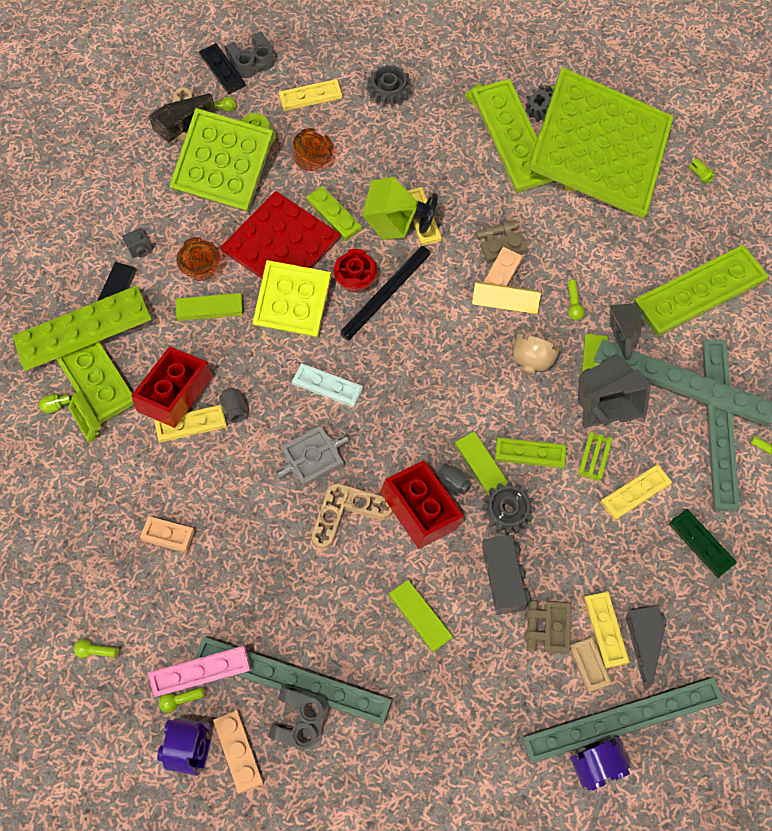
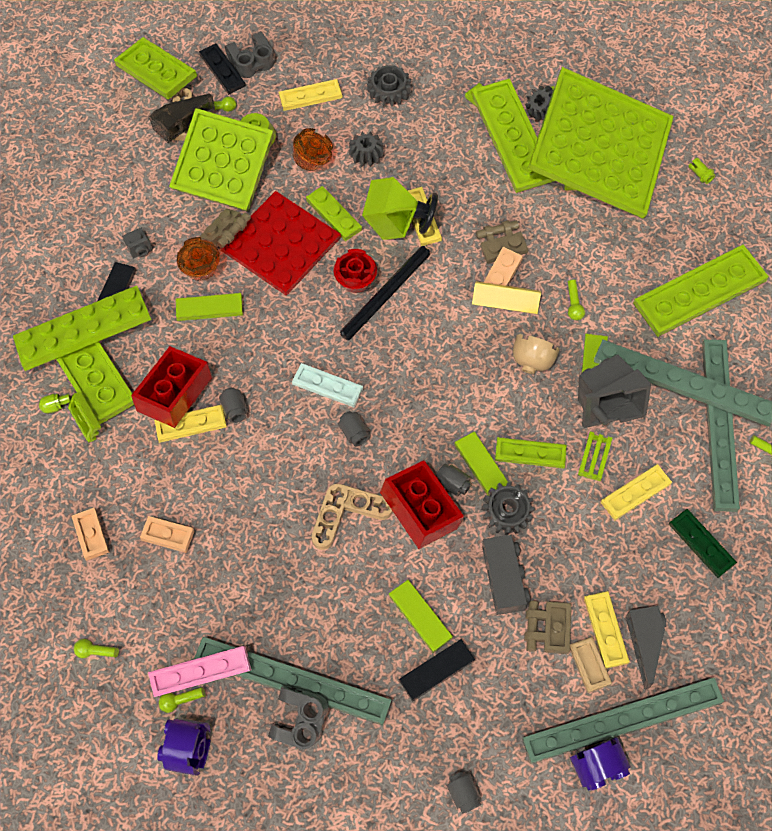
light nougat plate [213,710,263,794] -> none
neon yellow plate [252,260,332,338] -> none
light grey plate [275,425,349,487] -> none
dark grey slope [610,303,645,359] -> none
none -> light nougat plate [72,508,110,561]
none -> lime plate [114,37,197,100]
none -> dark tan plate [199,208,251,248]
none -> dark grey brick [338,411,370,447]
none -> dark grey gear [349,131,384,167]
none -> black tile [399,639,475,702]
none -> dark grey brick [446,771,481,814]

